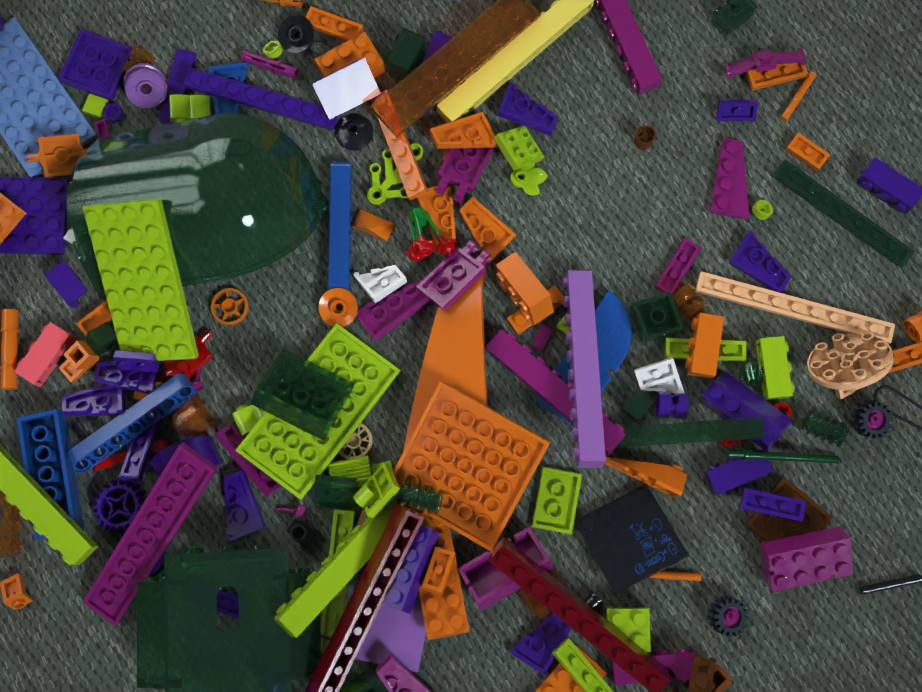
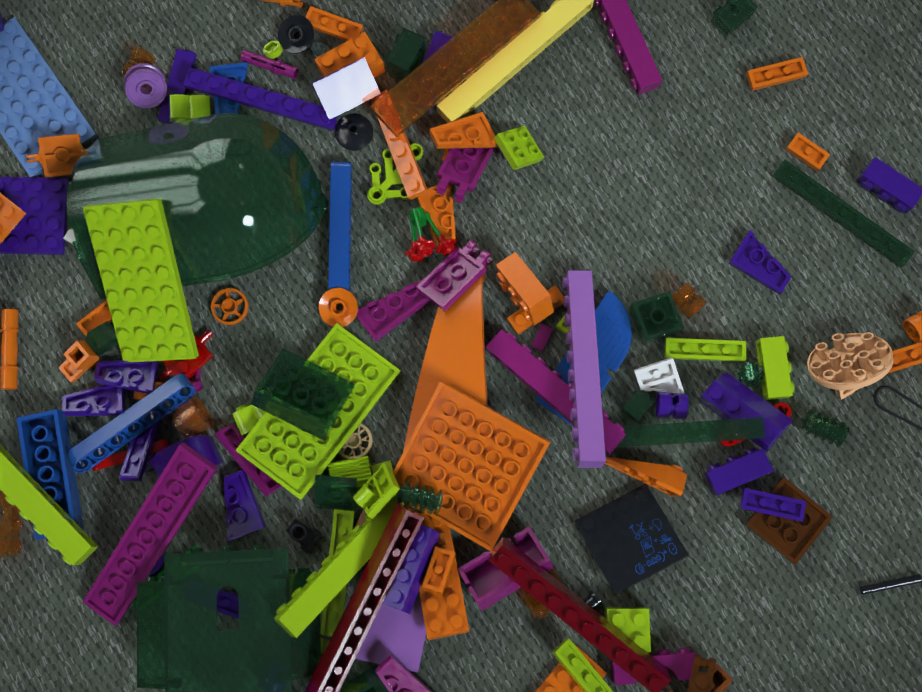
orange bracket [0,573,33,610] -> none
coral brick [14,322,76,387] -> none
dark purple panel [44,261,87,308] -> none
dark purple plate [58,29,135,102] -> none
lime tile [82,93,109,119] -> none
dark purple gear [92,479,147,534] -> none
magenta piece [93,119,113,146] -> none
dark purple tile [103,103,124,123] -> none
dark purple plate [113,350,160,372] -> none
magenta hand [277,504,308,517] -> none
orange slope [352,209,395,242] -> none
white wing [353,265,407,303] -> none
orange wing [459,196,516,260] -> none
dark purple wing [497,82,558,136] -> none
dark purple wing [509,613,572,675] -> none
lime plate [510,164,548,195] -> none
lime tile [531,466,582,535] -> none
reddish brown wheel [634,125,656,150] -> none
orange bar [649,570,701,581] -> none
magenta tile [654,238,702,297] -> none
orange brick [685,313,724,379] -> none
light nougat plate [695,271,895,344] -> none
black wheel [707,596,750,637] -> none
magenta wing [709,138,749,220] -> none
dark purple plate [716,100,758,121] -> none
magenta plate [724,48,806,80] -> none
dark green bar [725,448,839,464] -> none
lime tile [752,200,773,220] -> none
magenta piece [759,526,853,592] -> none
orange bar [780,71,816,122] -> none
black wheel [851,401,894,439] -> none

